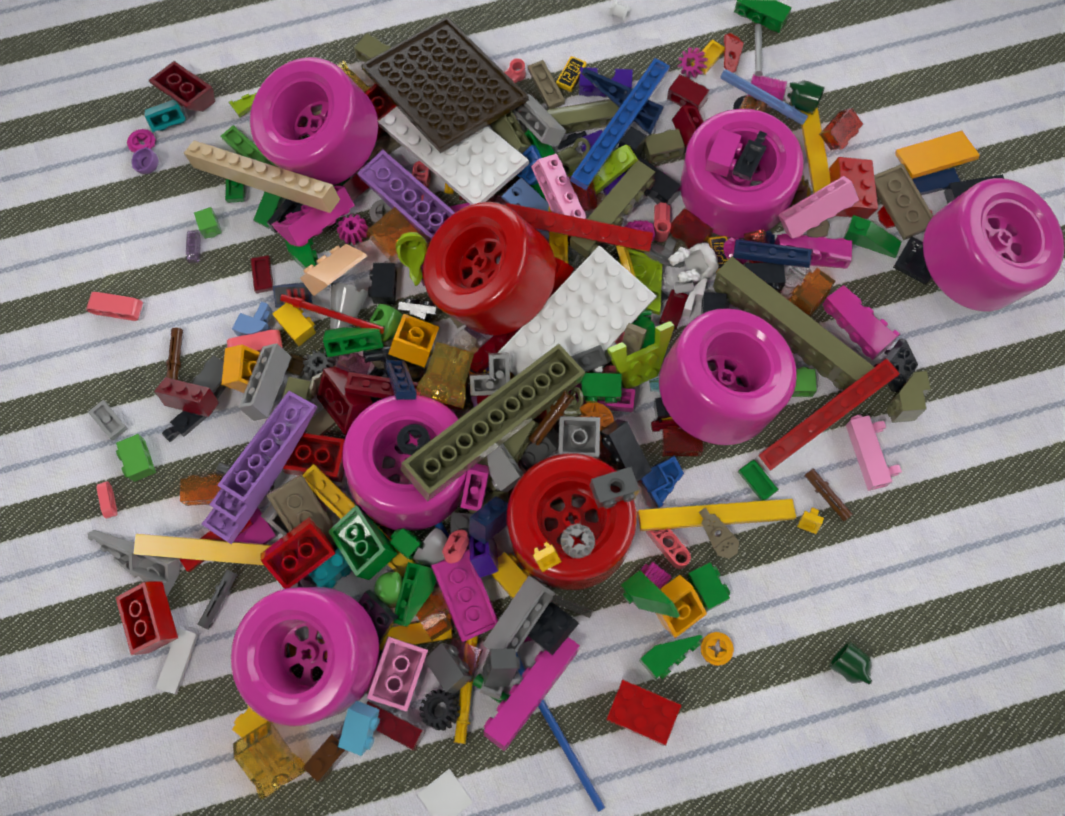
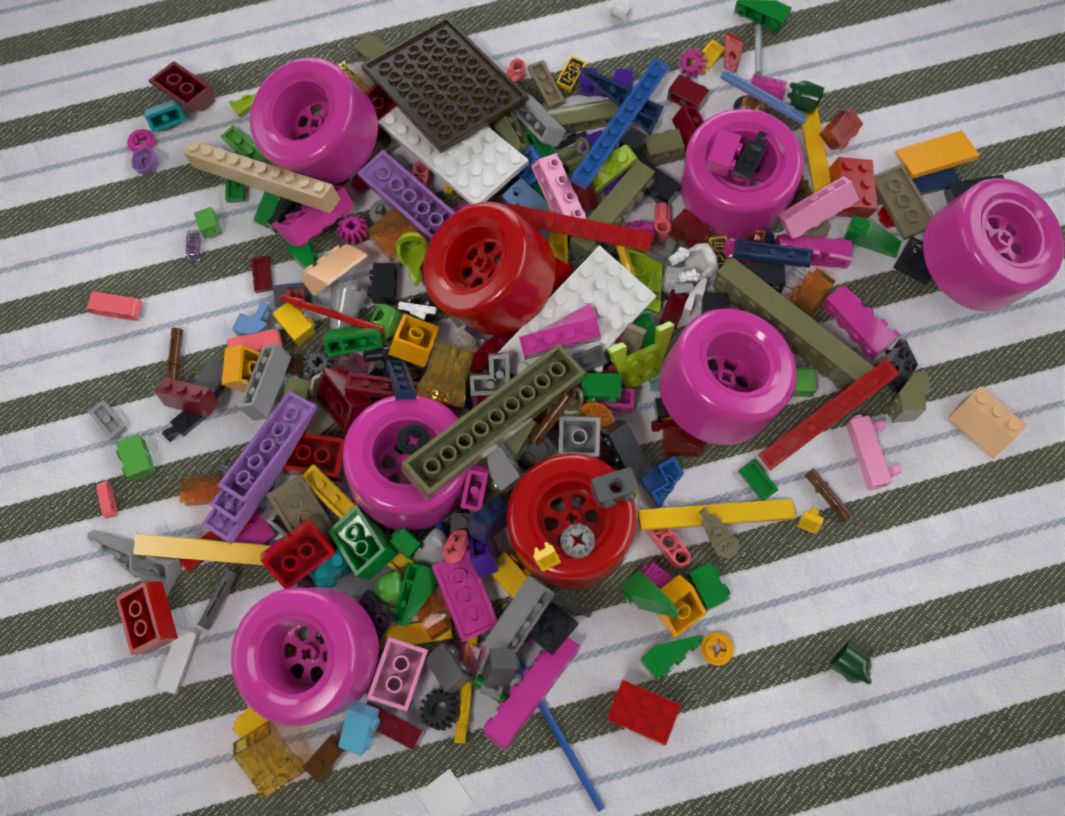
none -> dark pink wedge [519,303,601,360]
none -> light nougat slope [948,386,1027,459]

